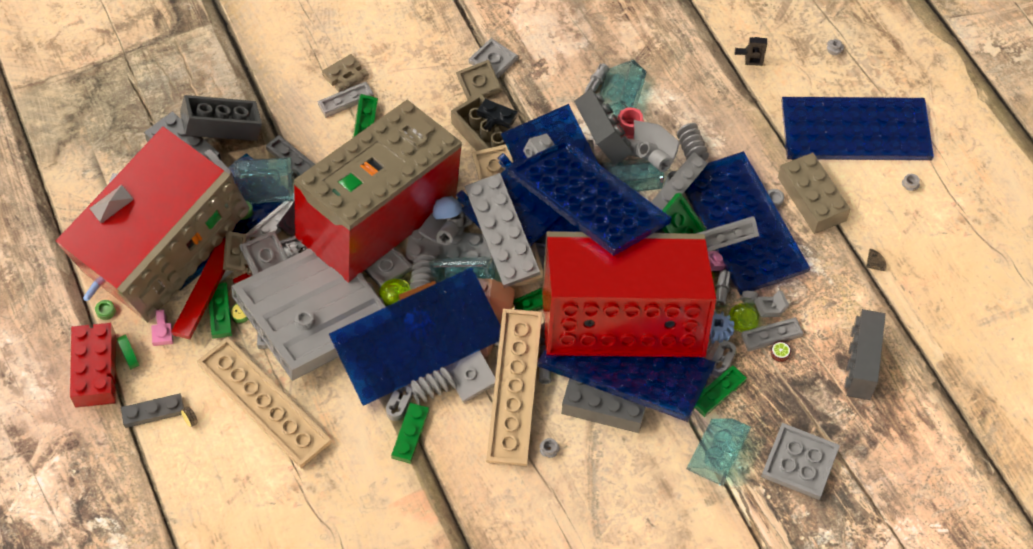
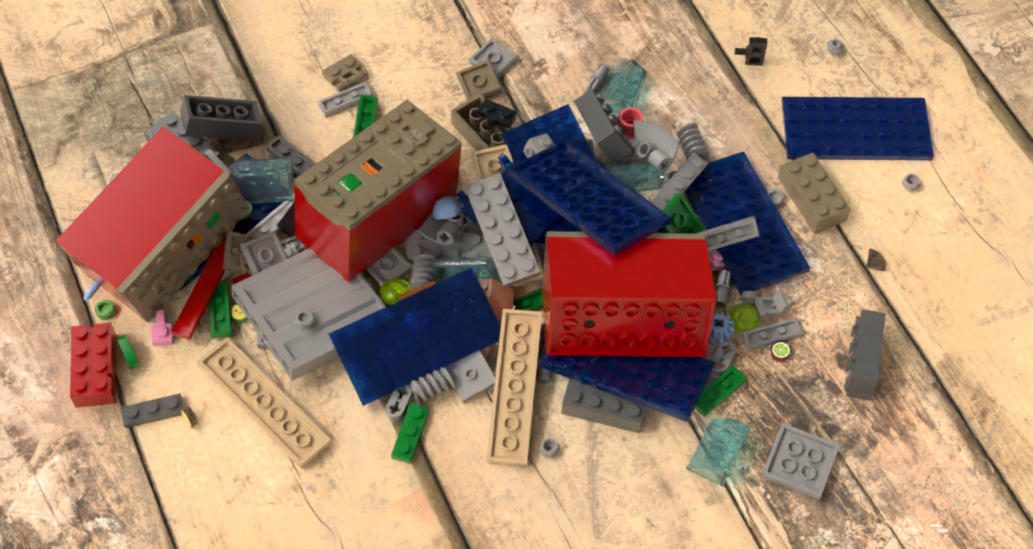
light grey slope [89,185,134,223] -> none

